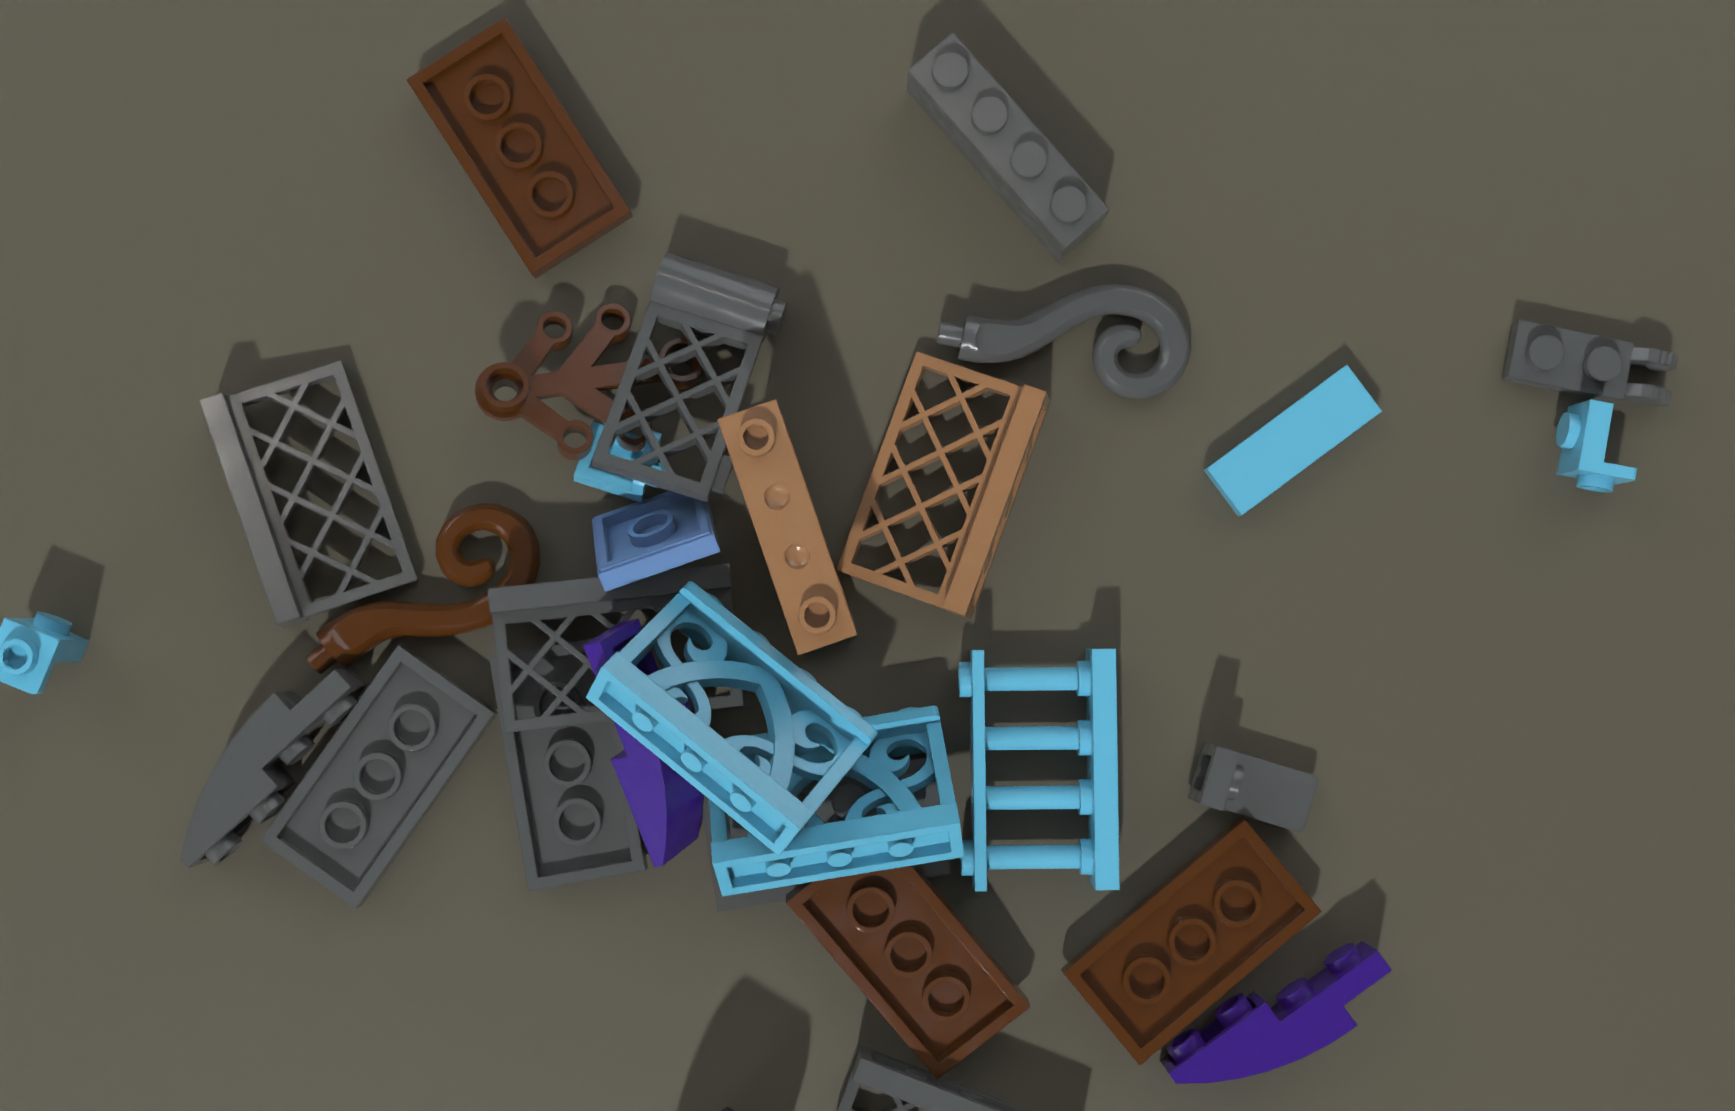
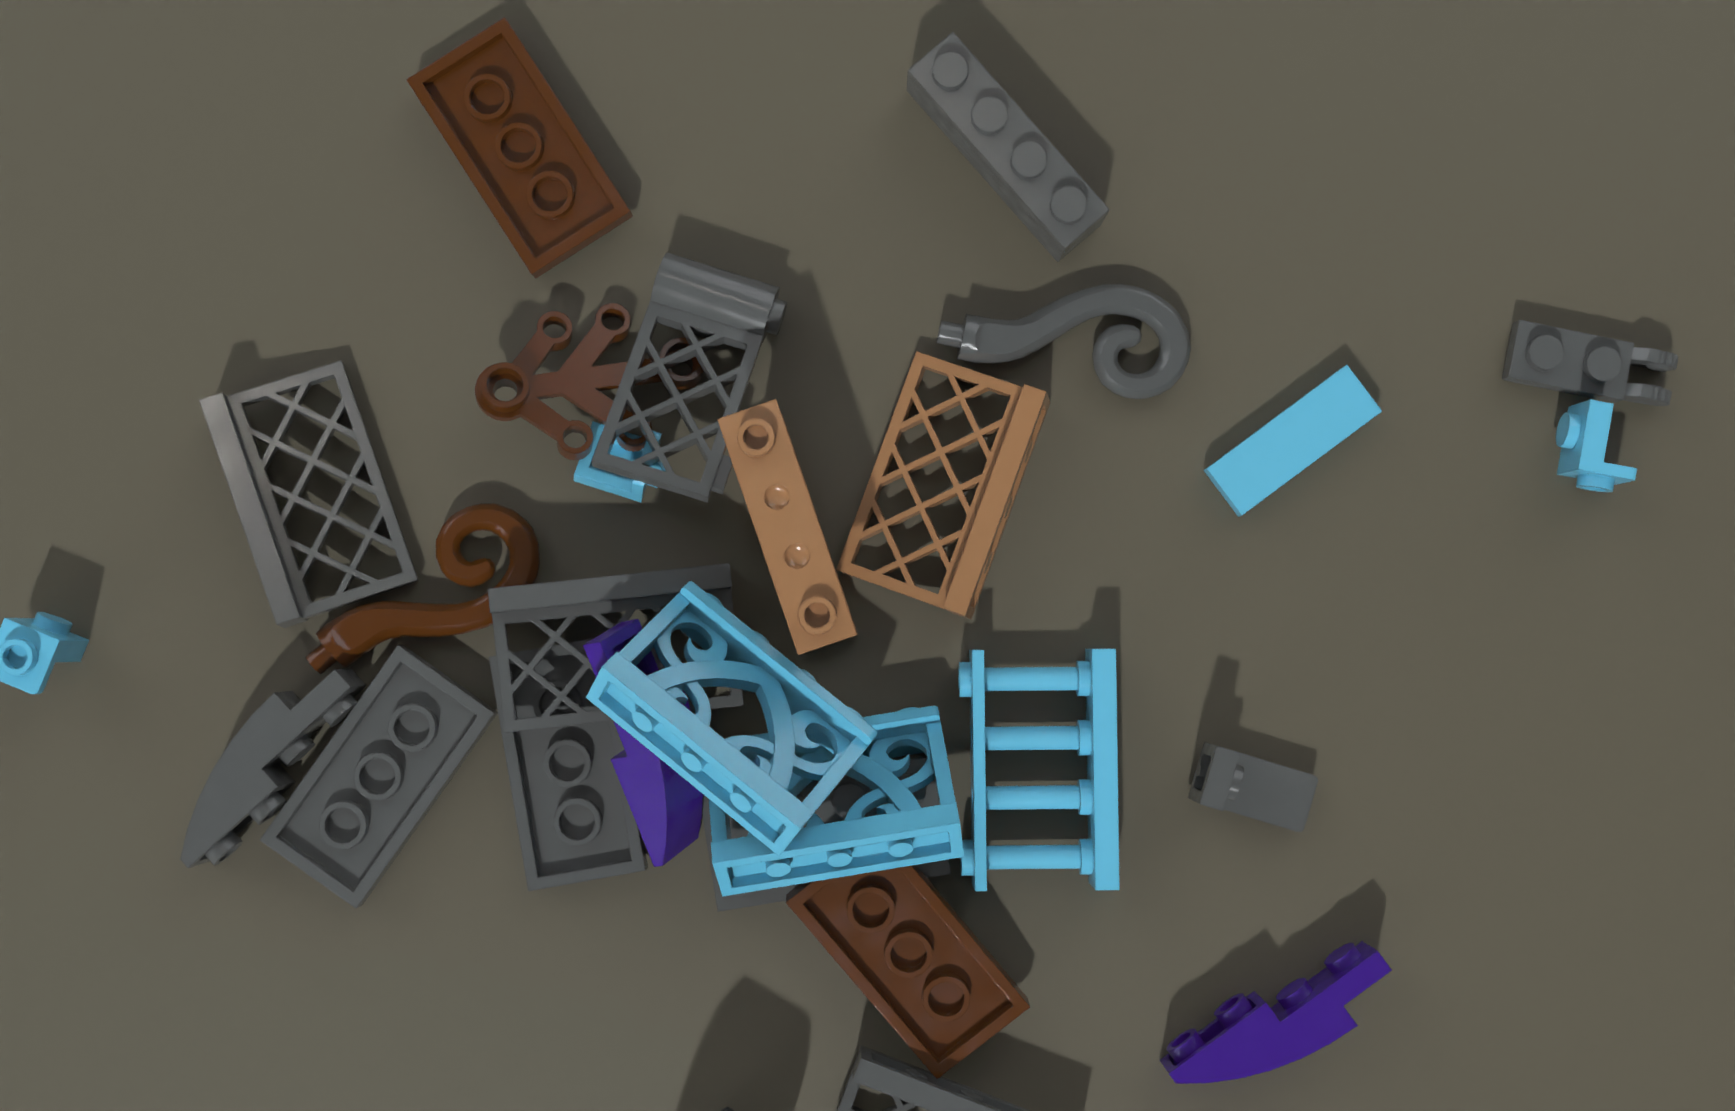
medium blue tile [592,481,721,592] -> none
reddish brown plate [1061,818,1322,1065] -> none

